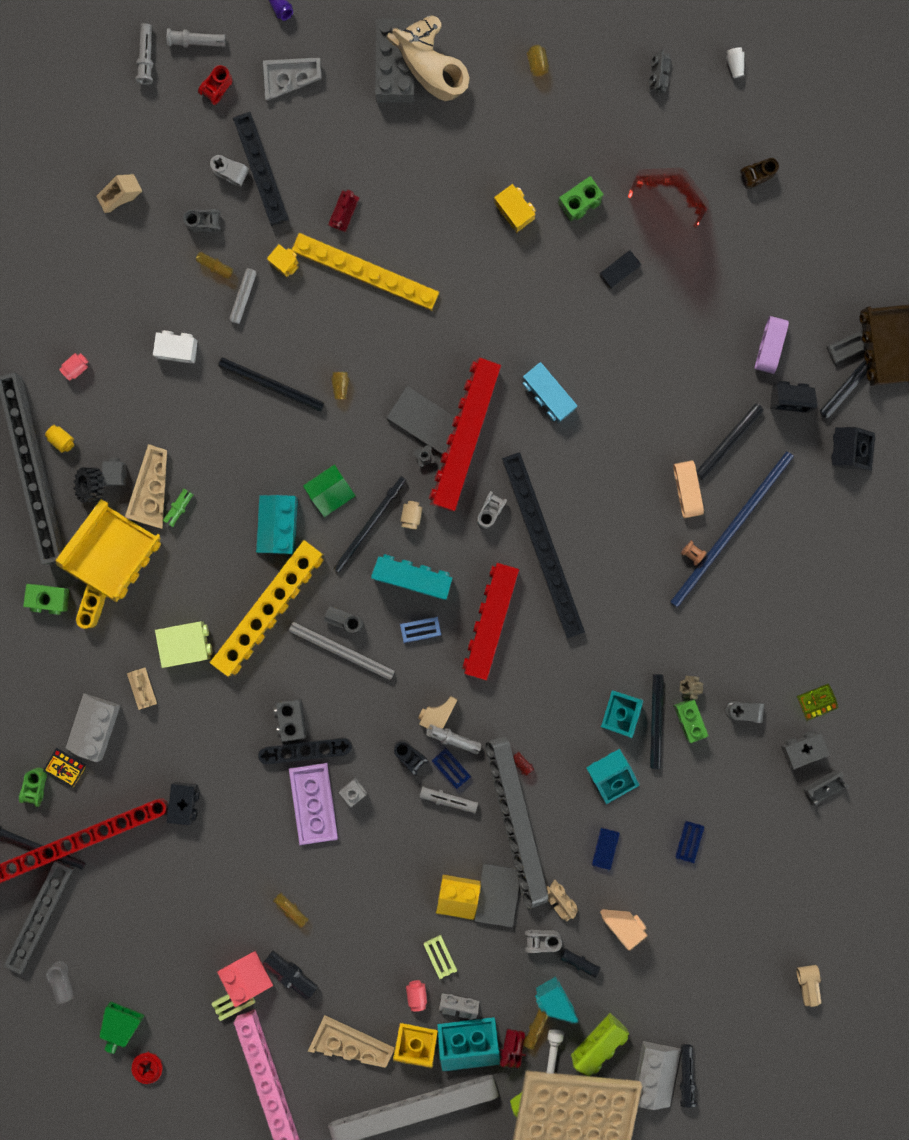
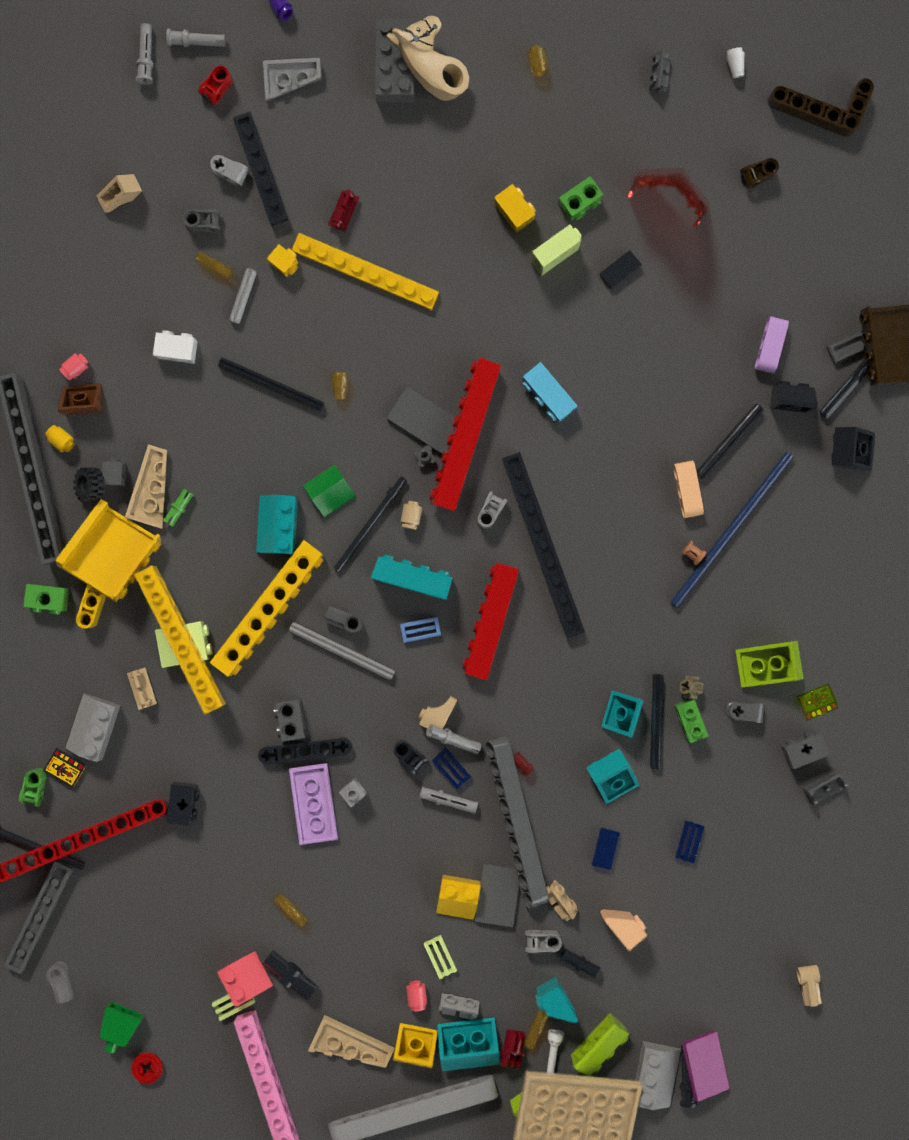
none -> reddish brown slope [58,384,104,416]
none -> yellow brick [134,566,226,714]
none -> yellowish green brick [530,225,581,276]
none -> magenta tile [682,1030,730,1102]
none -> lime slope [735,641,804,688]
none -> dark brown beam [768,78,874,137]

